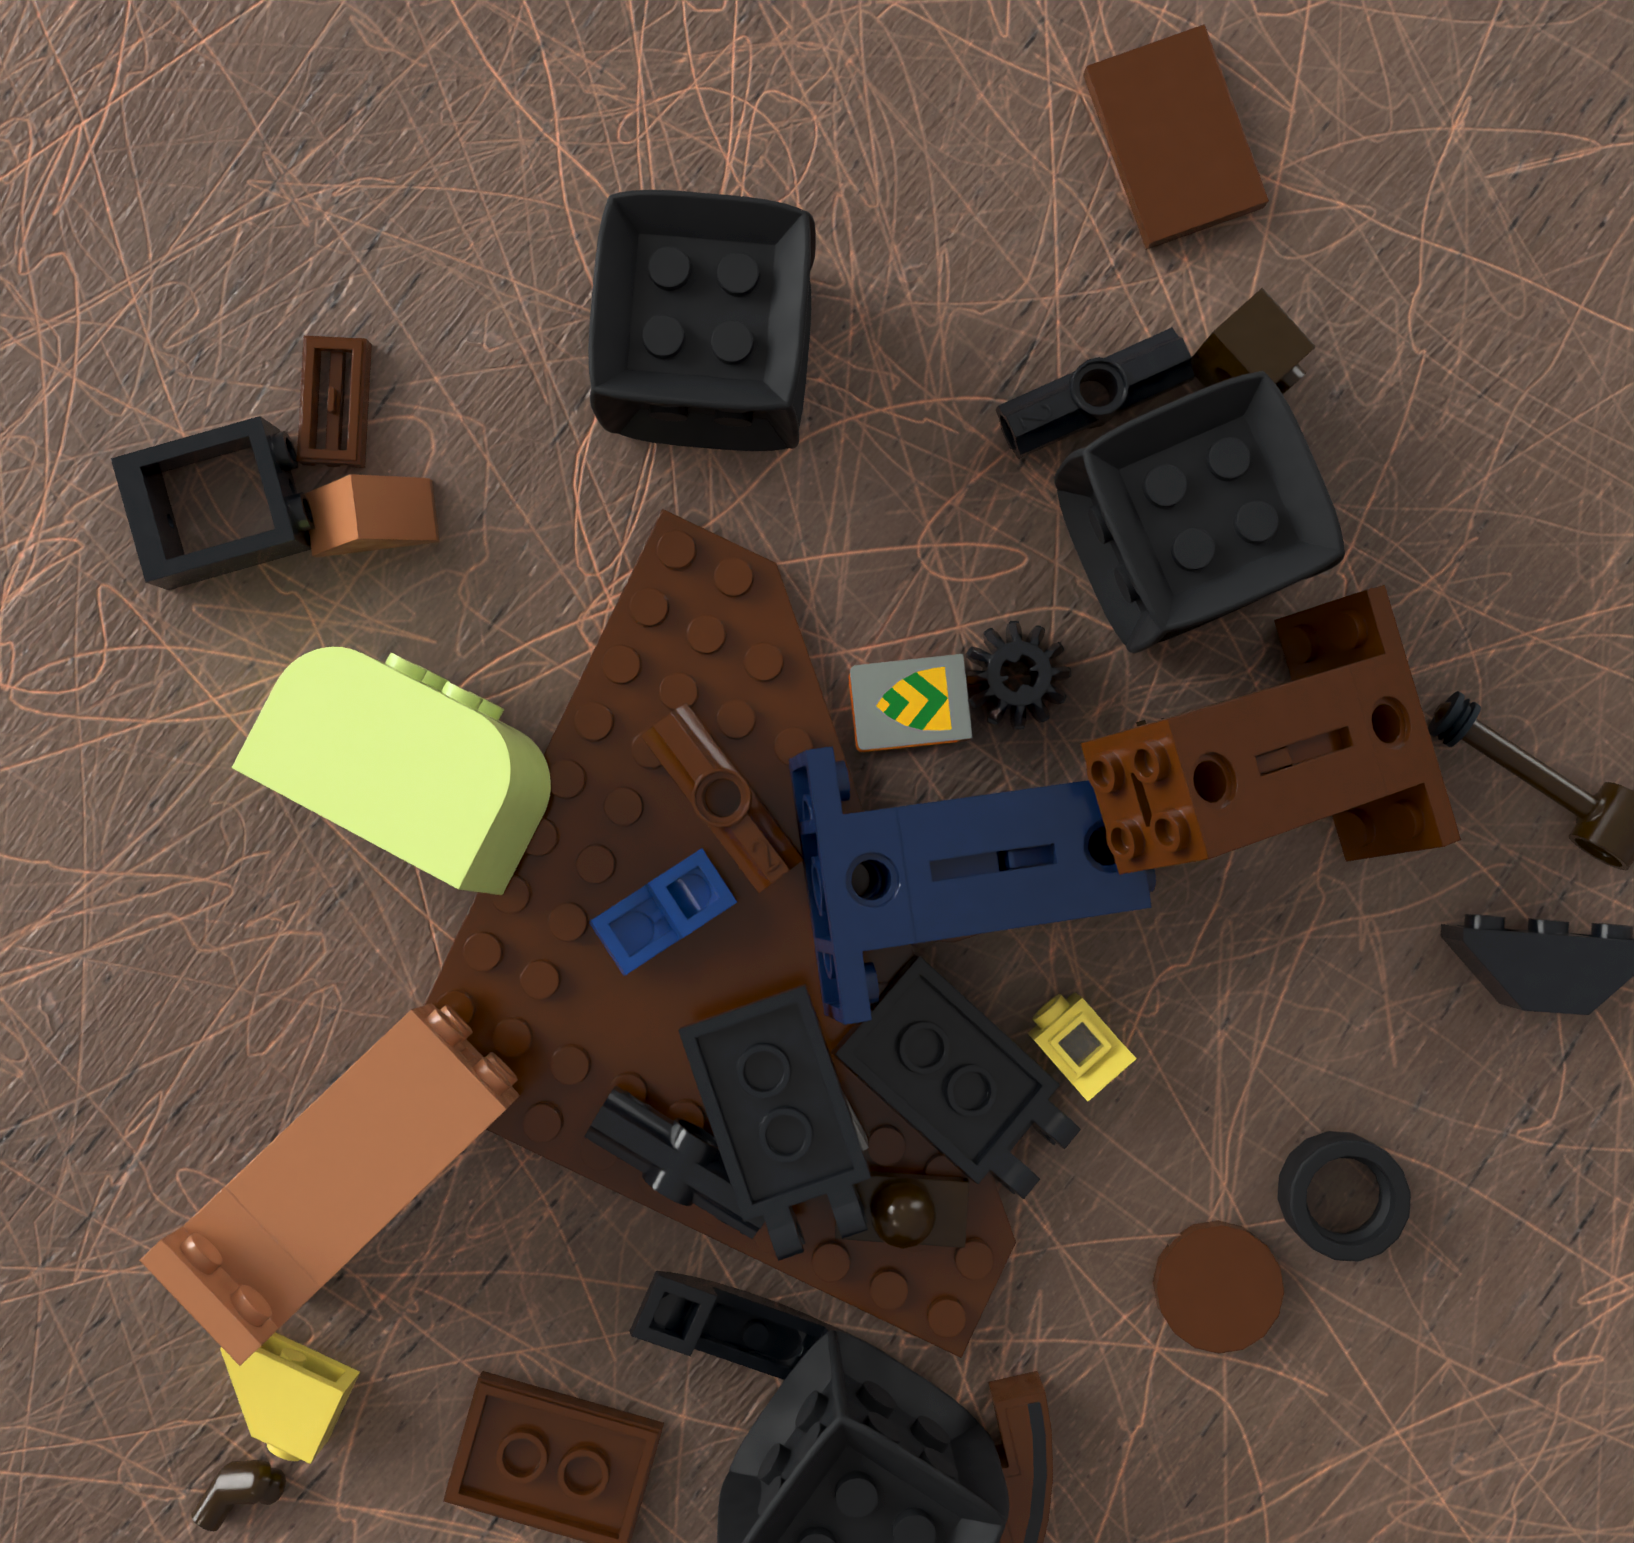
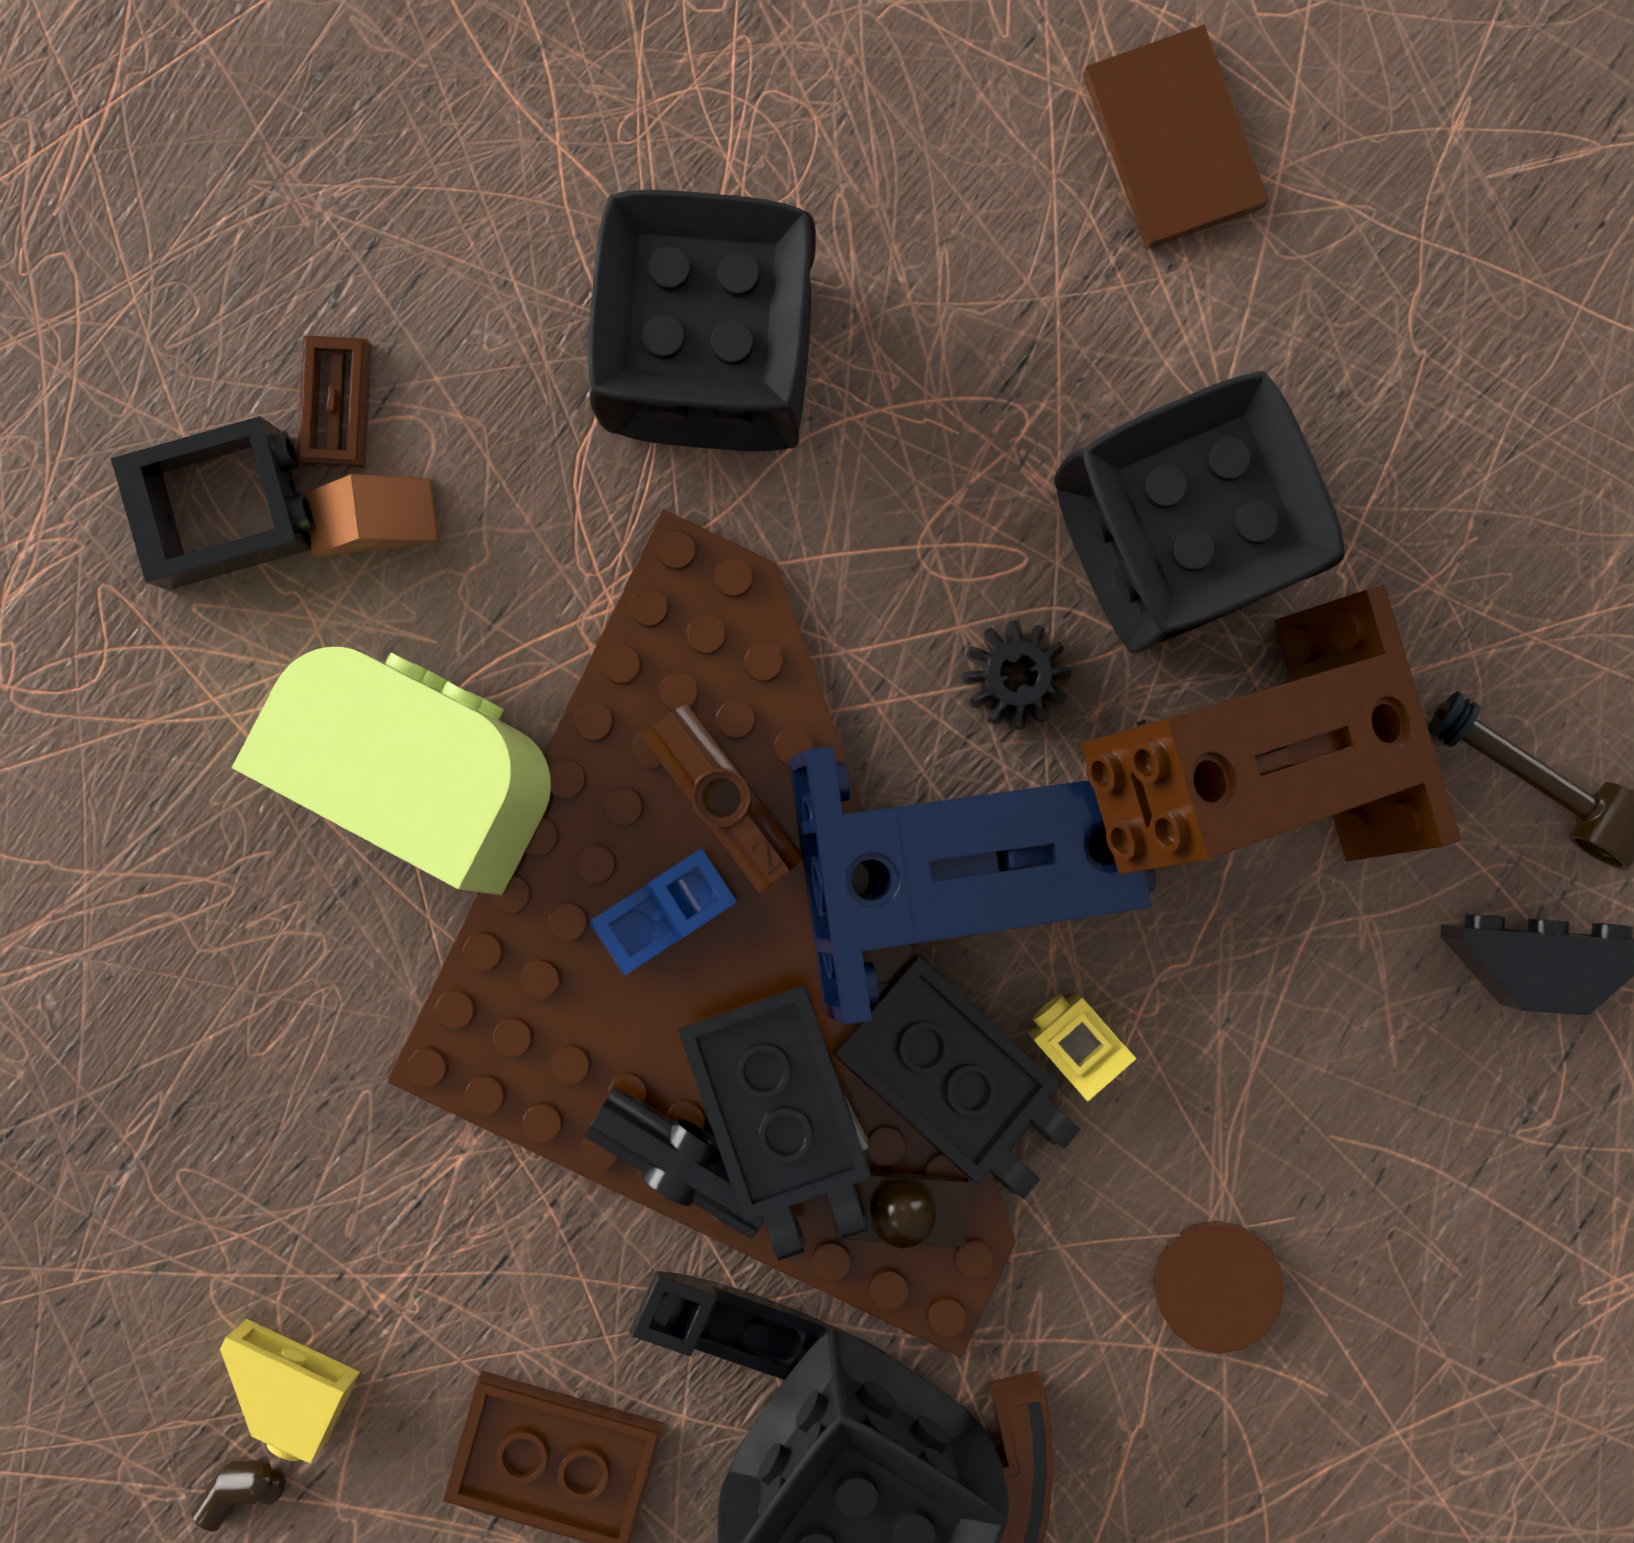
nougat brick [139,1003,520,1366] -> none
light grey piece [848,654,972,752] -> none
black piece [996,327,1195,459] -> none
dark brown brick [1191,288,1316,394] -> none
black tyre [1277,1131,1411,1262] -> none

